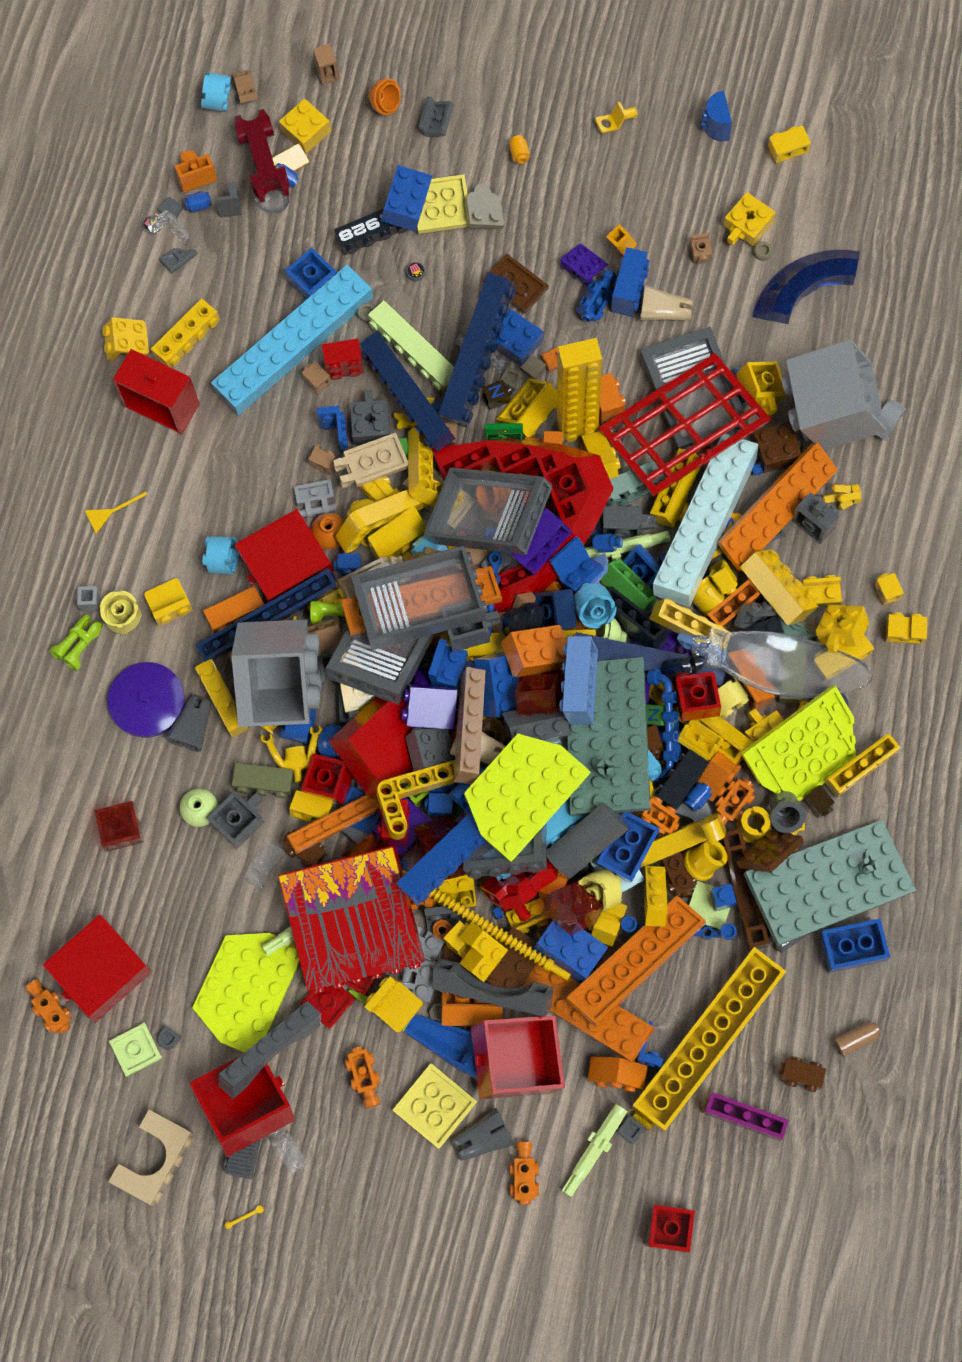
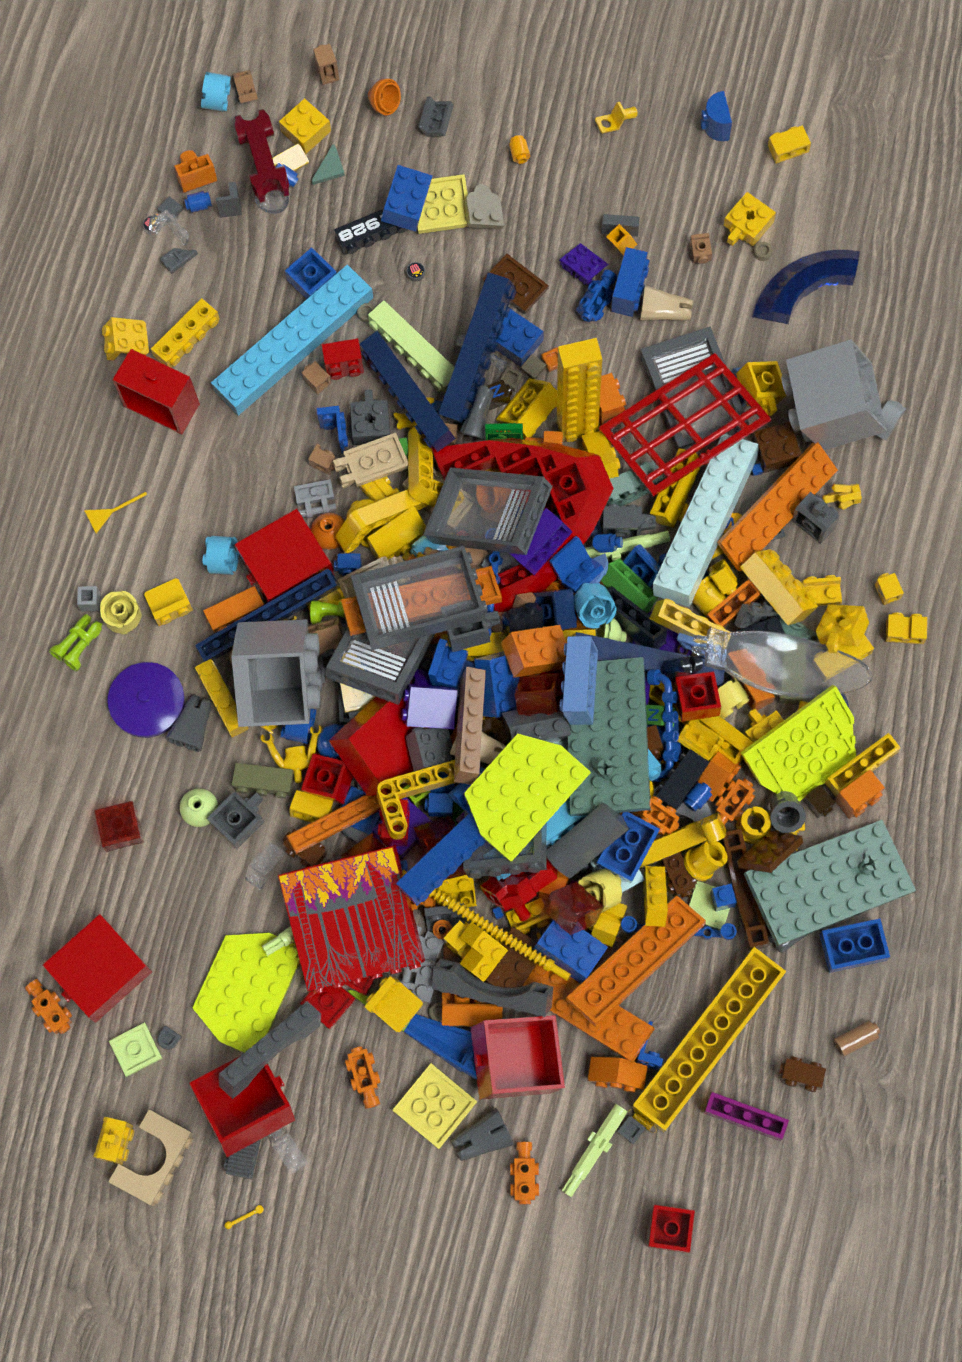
none -> yellow hinge [93,1117,135,1165]
none -> sand green tile [312,144,345,185]
none -> dark grey piece [460,385,494,440]
none -> dark grey panel [602,214,640,237]
none -> orange brick [835,770,885,819]

